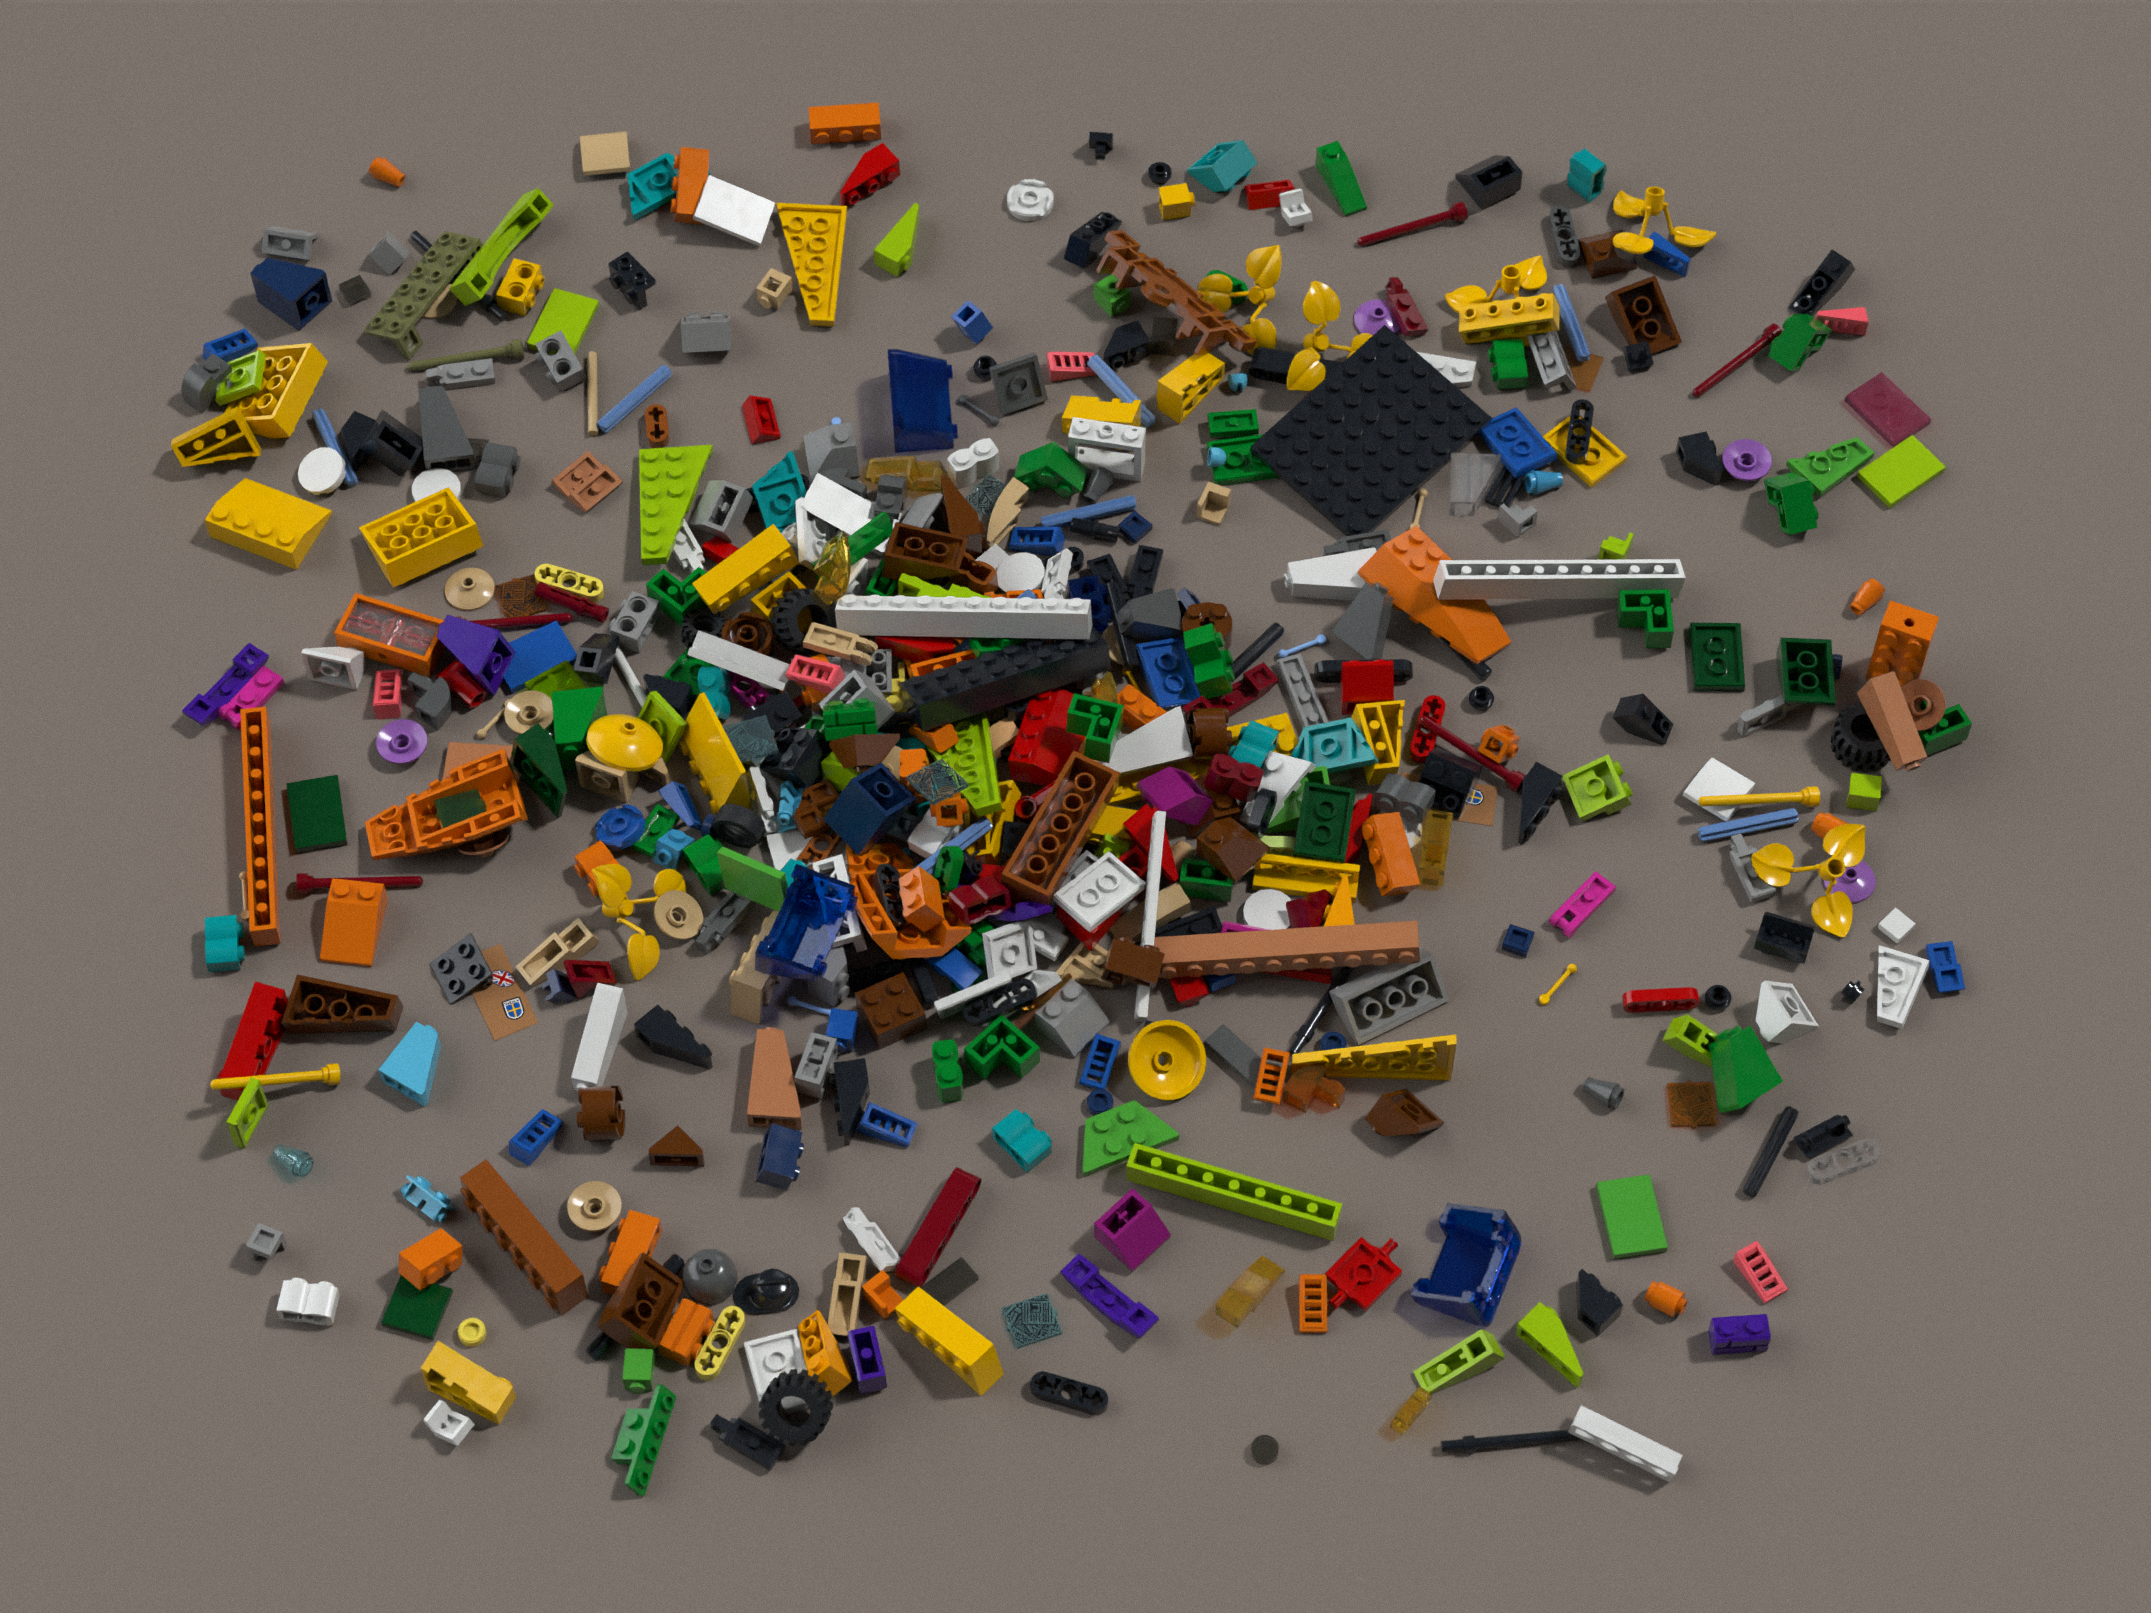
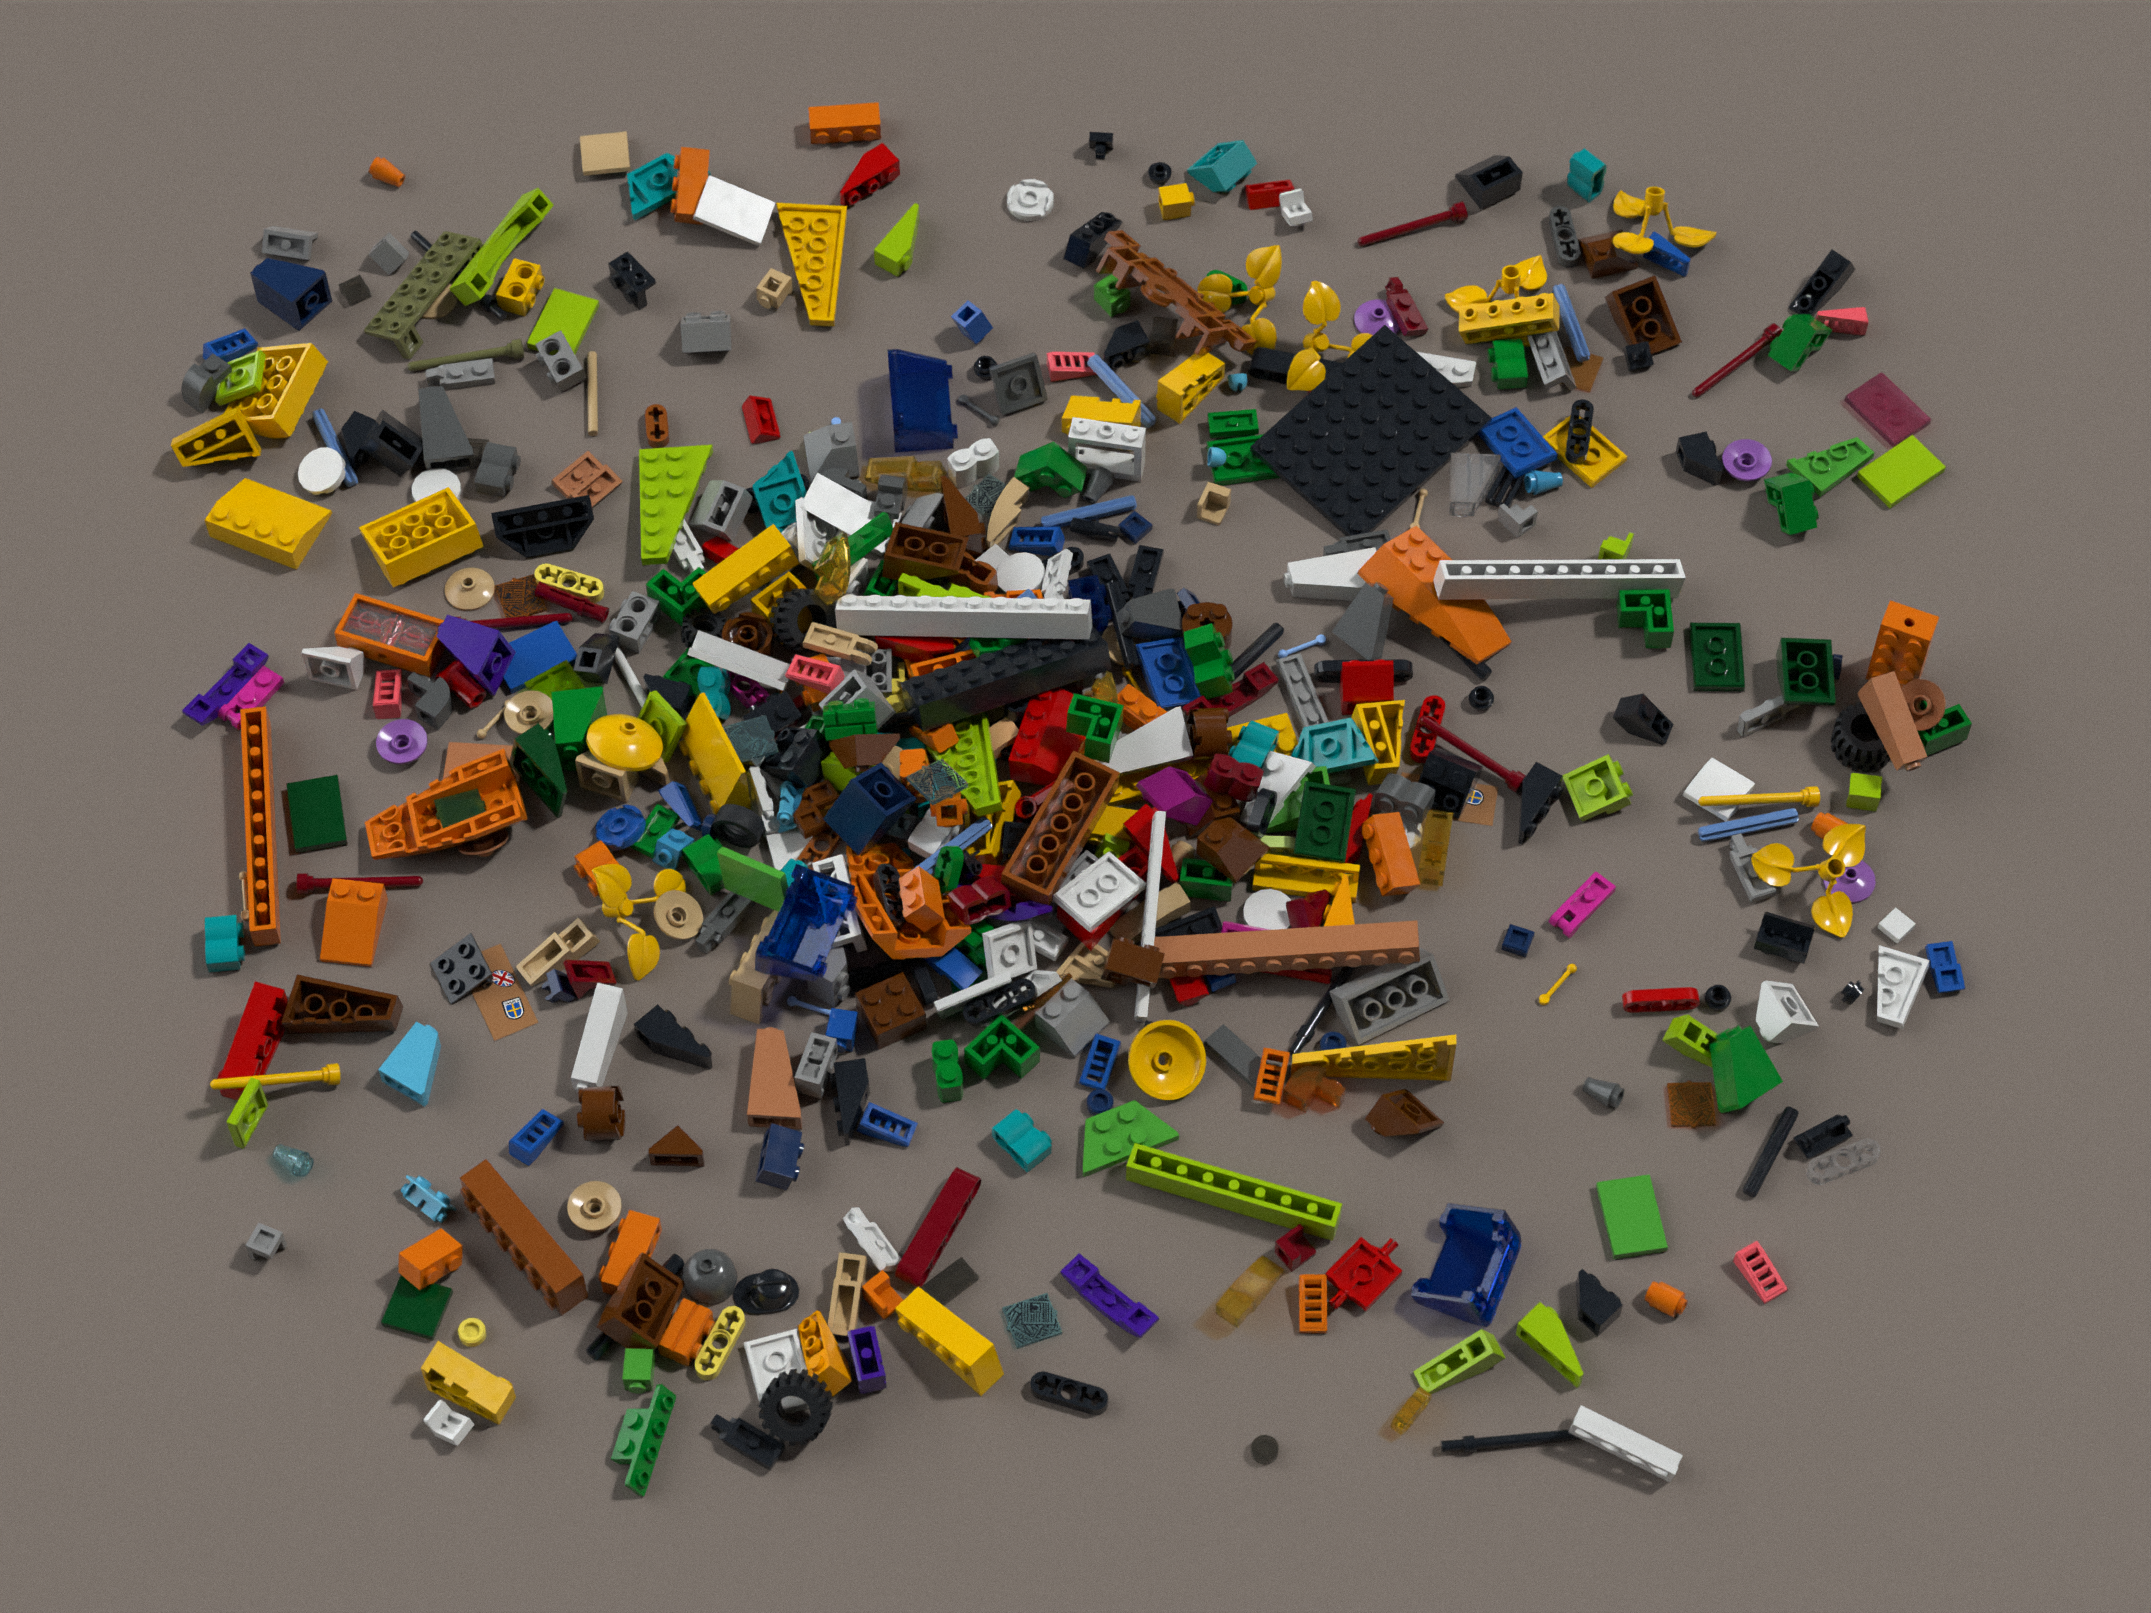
white brick [276,1278,340,1326] -> none
medium blue axle [597,365,672,433] -> none
magenta slope [1094,1188,1171,1272] -> none
green slope [1315,141,1367,217] -> none
orange brick [1478,725,1520,763] -> none
dark purple brick [1708,1314,1771,1355] -> none
orange cone [1849,578,1885,616] -> none
none -> black wedge [491,495,594,558]
none -> dark red panel [1274,1224,1316,1272]

